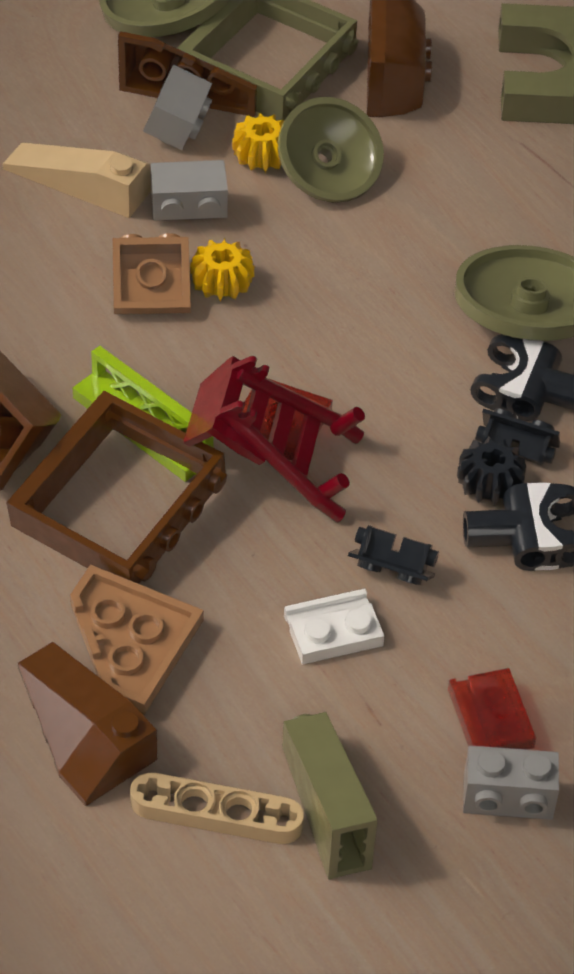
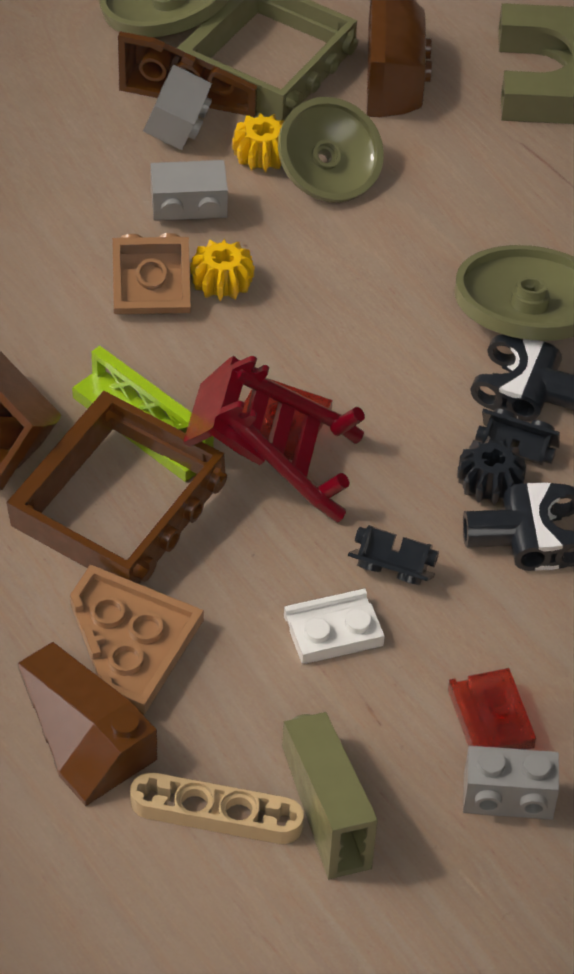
tan wedge [3,143,151,218] -> none

